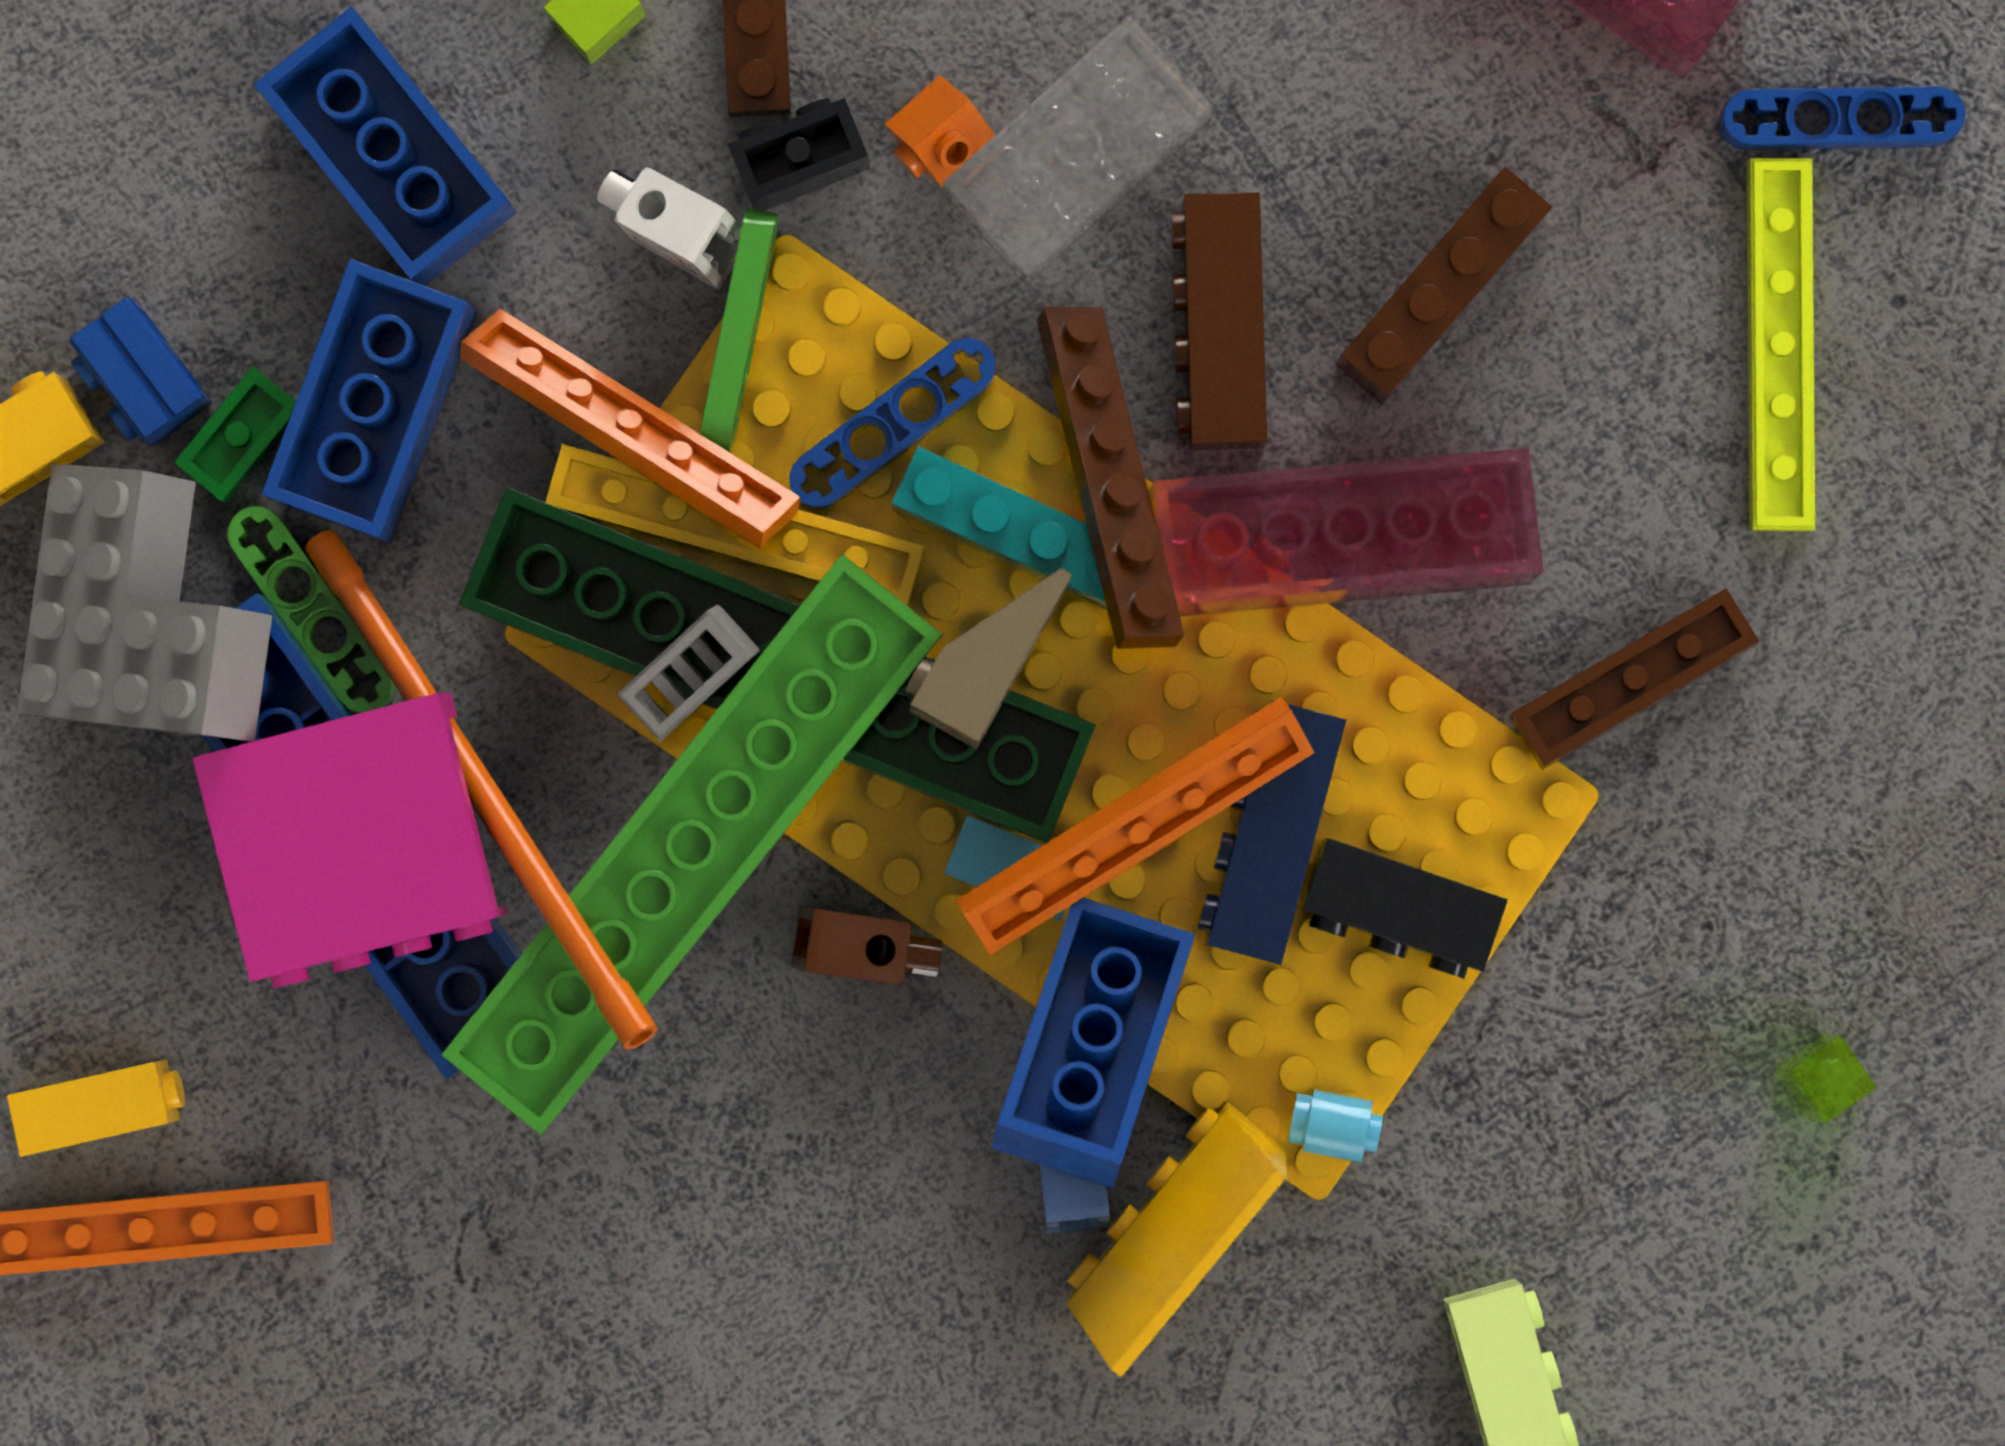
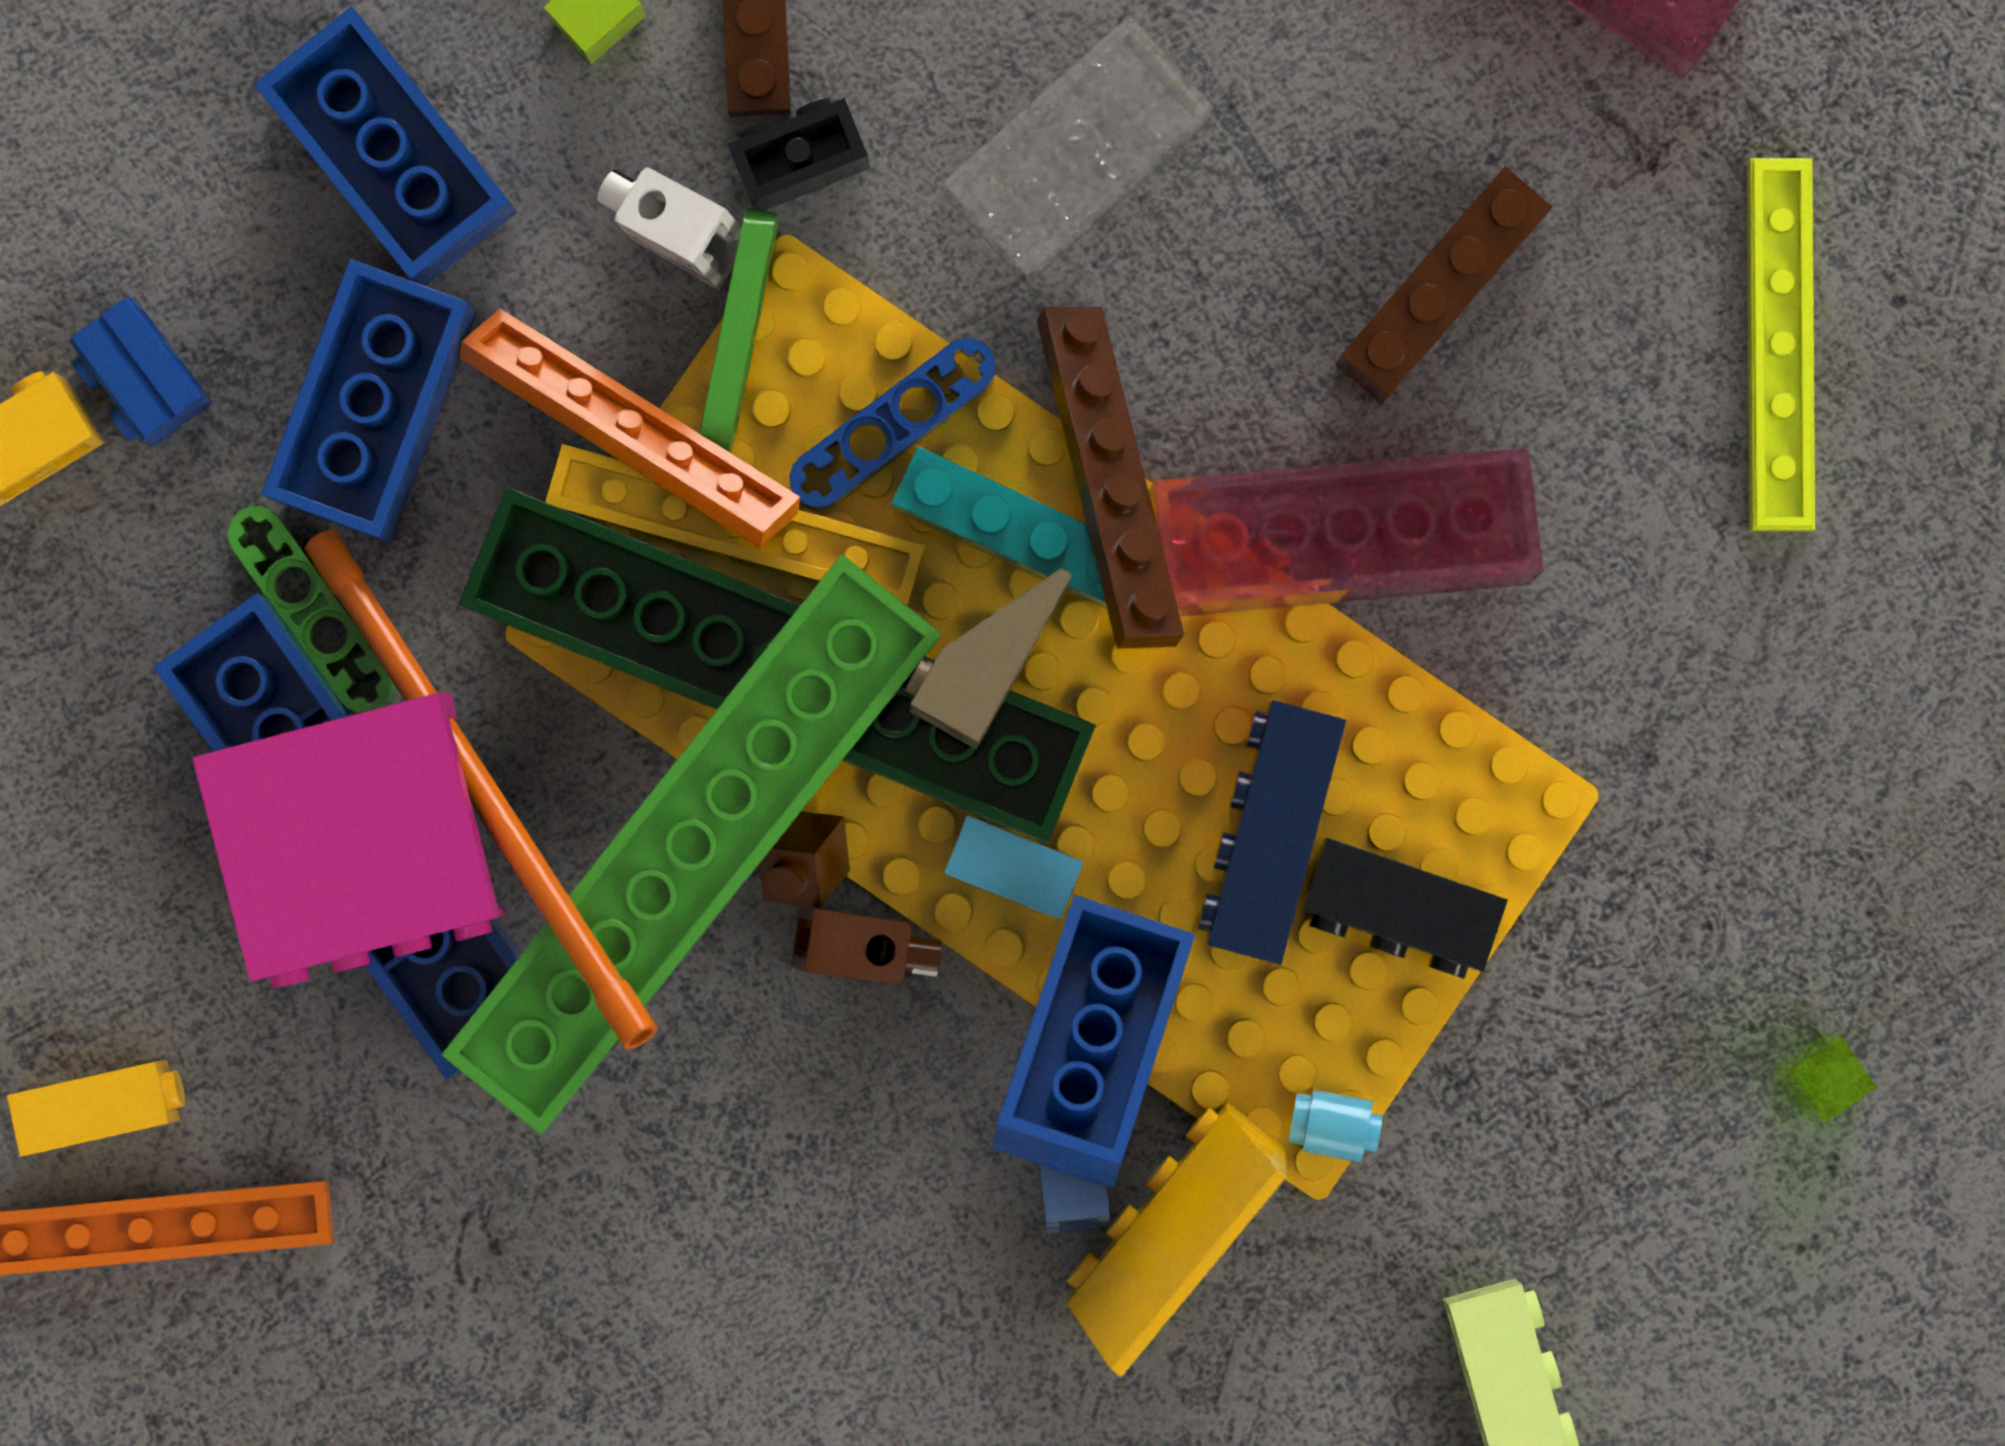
light grey piece [17,464,272,742] -> none
green plate [173,367,296,504] -> none
light grey slope [617,605,760,741] -> none
orange brick [884,75,999,189] -> none
orange plate [956,697,1315,955] -> none
reddish brown brick [1171,192,1267,450] -> none
reddish brown plate [1510,588,1759,770] -> none
blue beam [1718,86,1966,150] -> none
none -> reddish brown brick [759,811,850,908]

